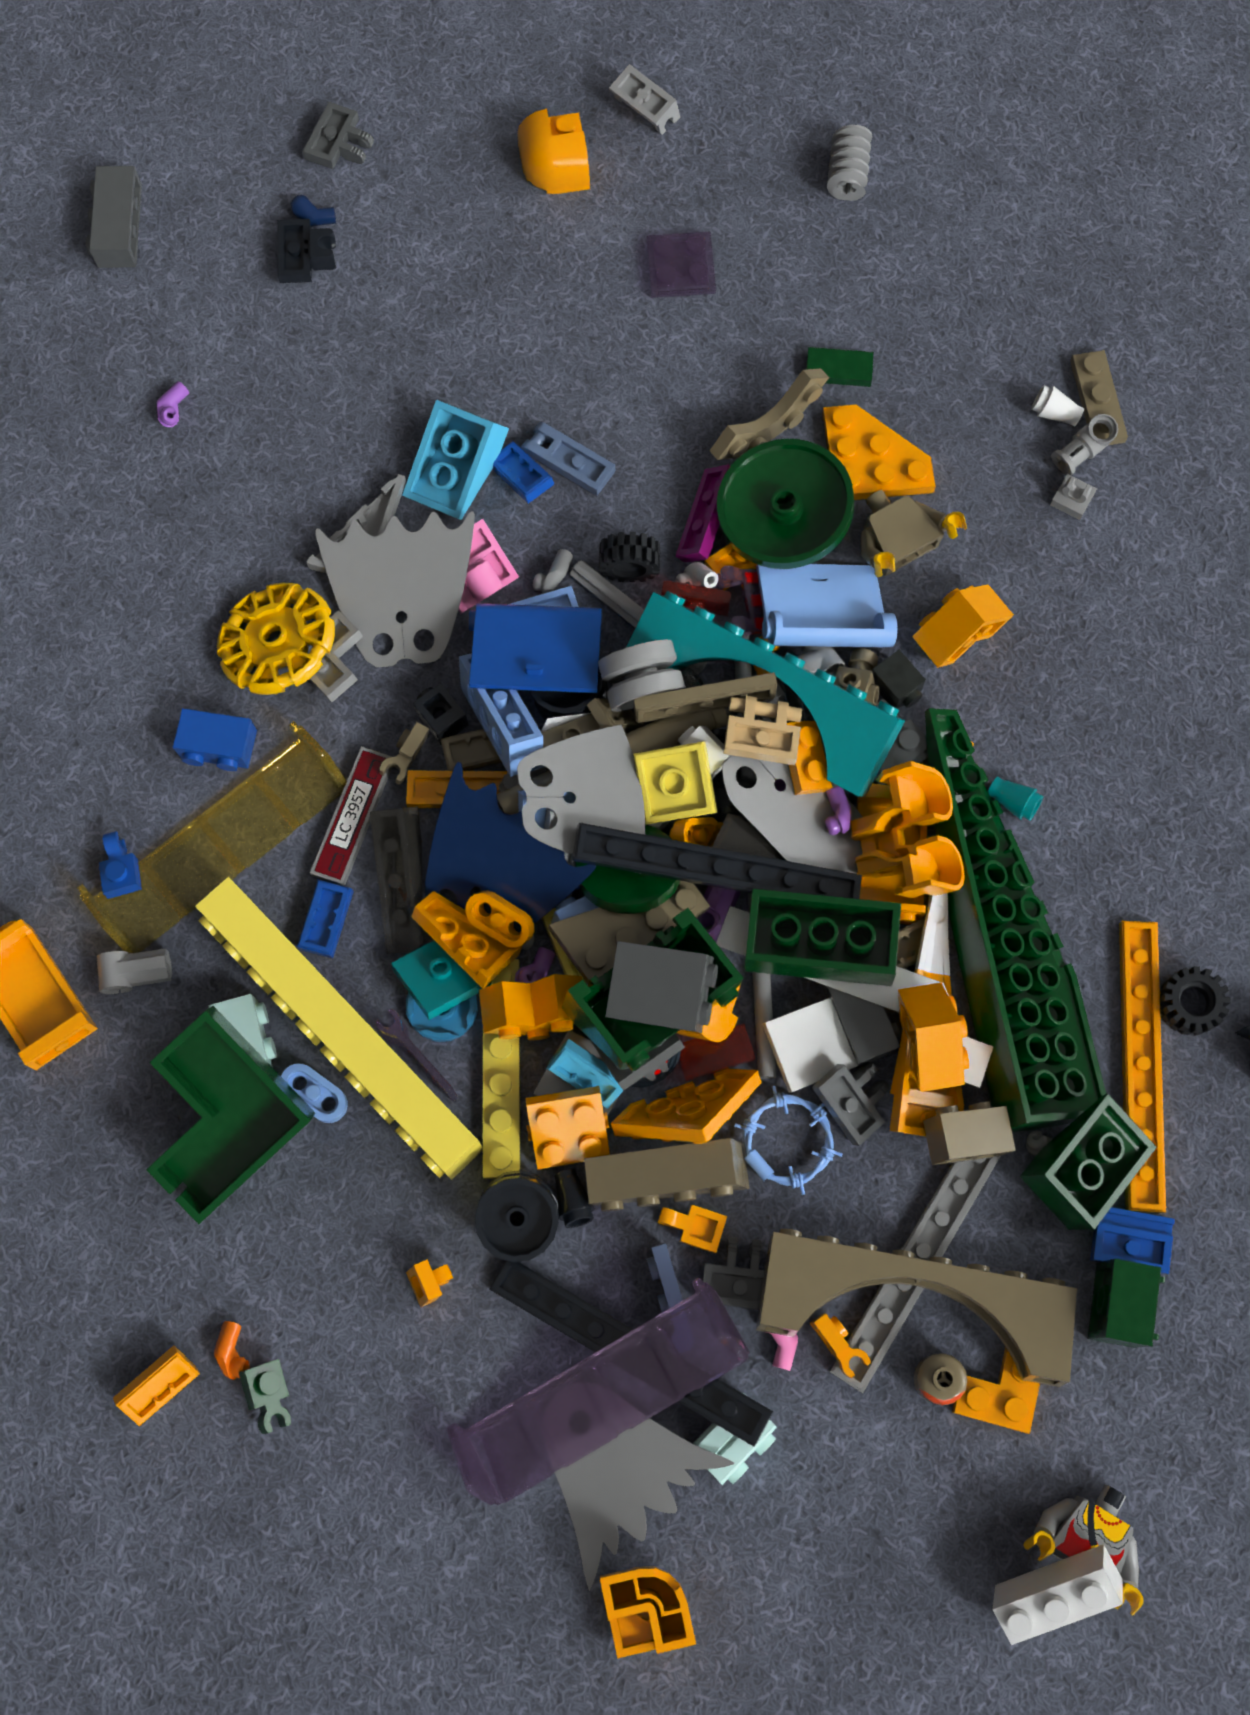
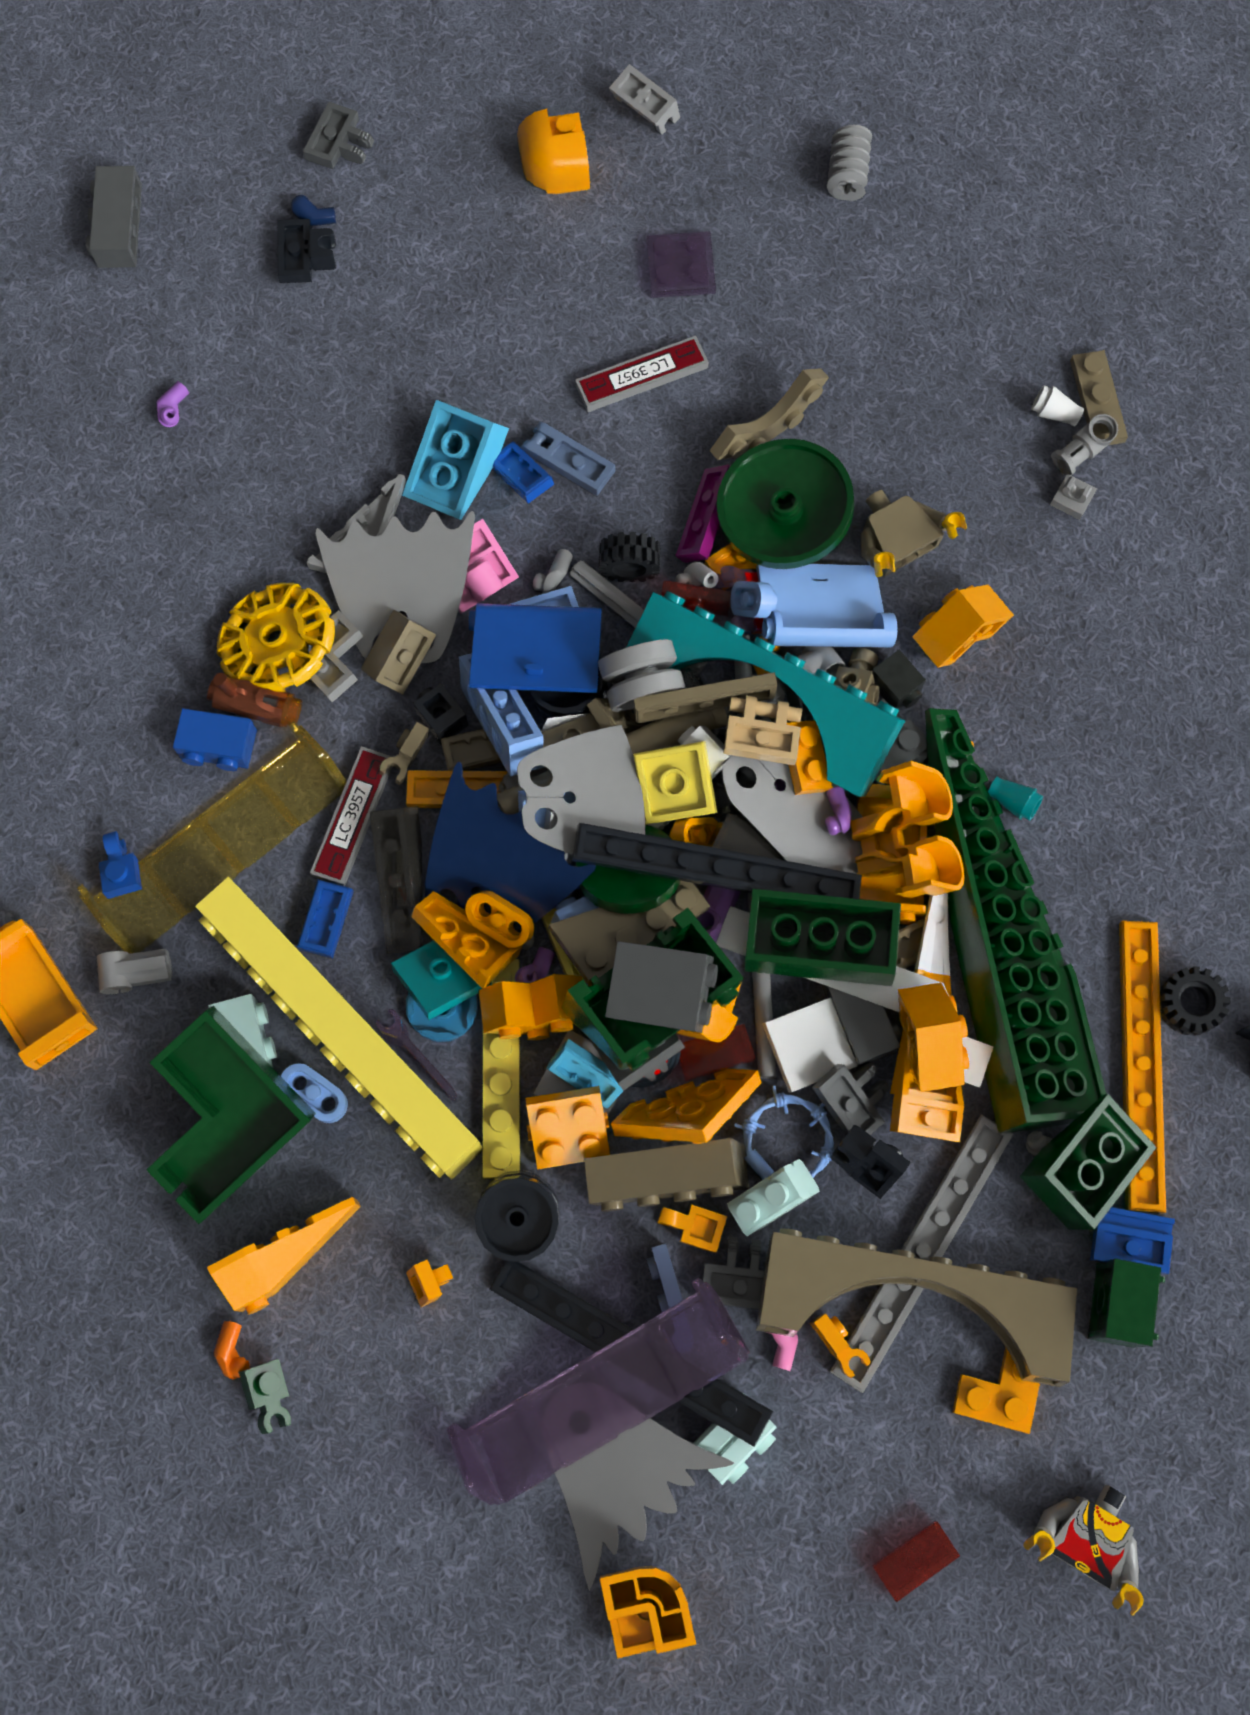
light orange plate [113,1345,200,1426] -> none
black cone [554,1169,595,1228] -> none
dark green tile [806,347,874,387] -> none
light orange plate [822,404,936,500] -> none
dark tan head [913,1353,968,1405] -> none
dark tan brick [923,1102,1016,1165] -> none
white brick [992,1544,1123,1645] -> none
none -> copper piece [207,673,303,727]
none -> light orange wedge [207,1197,361,1315]
none -> dark tan panel [361,610,436,695]
none -> tile [575,335,709,412]
none -> light aqua brick [727,1159,820,1236]
none -> light blue plate [730,581,777,618]
none -> black plate [830,1125,911,1199]
none -> clear red plate [872,1520,960,1602]

